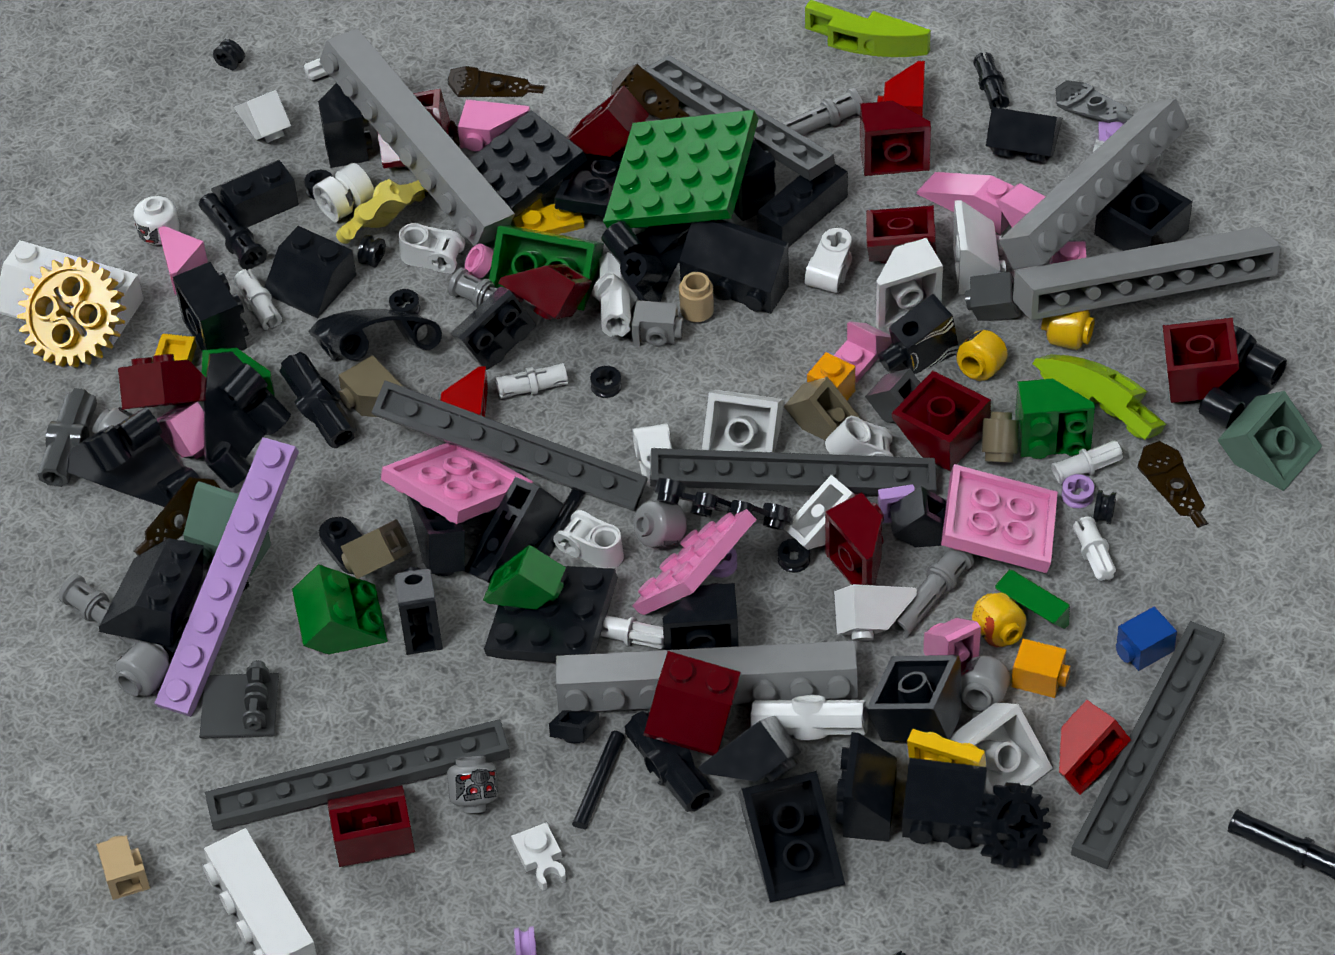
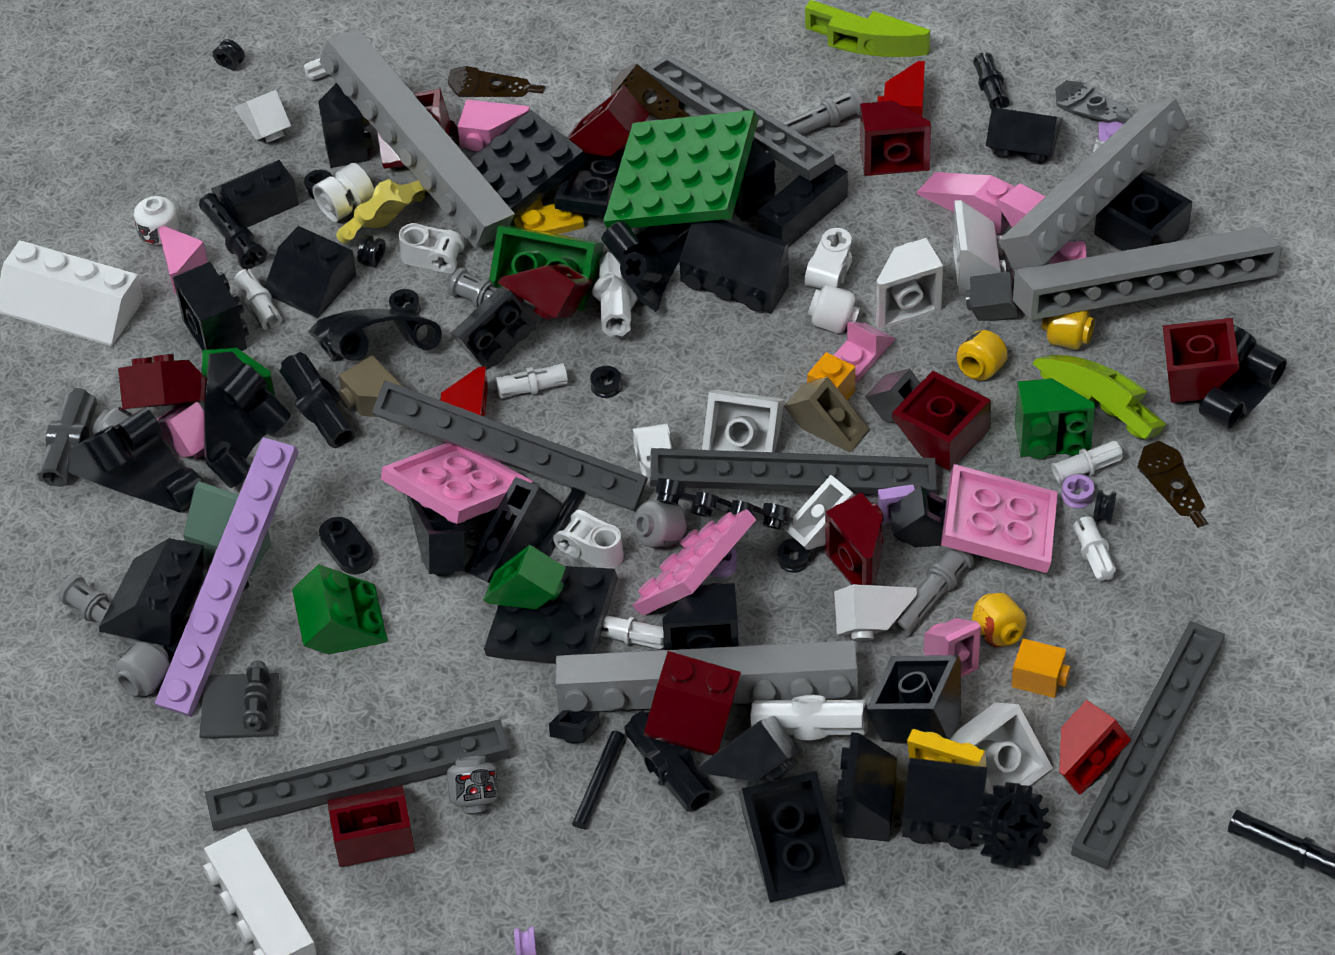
yellow gear [17,257,126,368] -> none
tan brick [96,835,150,900] -> none
dark brown piece [134,477,220,556] -> none
yellow plate [154,334,197,362] -> none
dark tan slope [341,519,413,579] -> none
black torso [394,567,443,655] -> none
bright pink tile [465,243,494,279] -> none
white plate [511,822,566,890] -> none
light grey brick [632,300,684,347] -> none
tan brick [679,272,714,322] -> none
white piece [825,416,894,457] -> none
dark red slope [866,205,937,263] -> none
black torso [878,294,959,374] -> none
light grey head [961,656,1010,711] -> none
dark tan brick [982,412,1019,462] -> none
green slope [995,569,1070,629] -> none
blue brick [1116,606,1177,671] -> none
sand green slope [1218,391,1322,491] -> none
none -> white head [807,285,860,334]

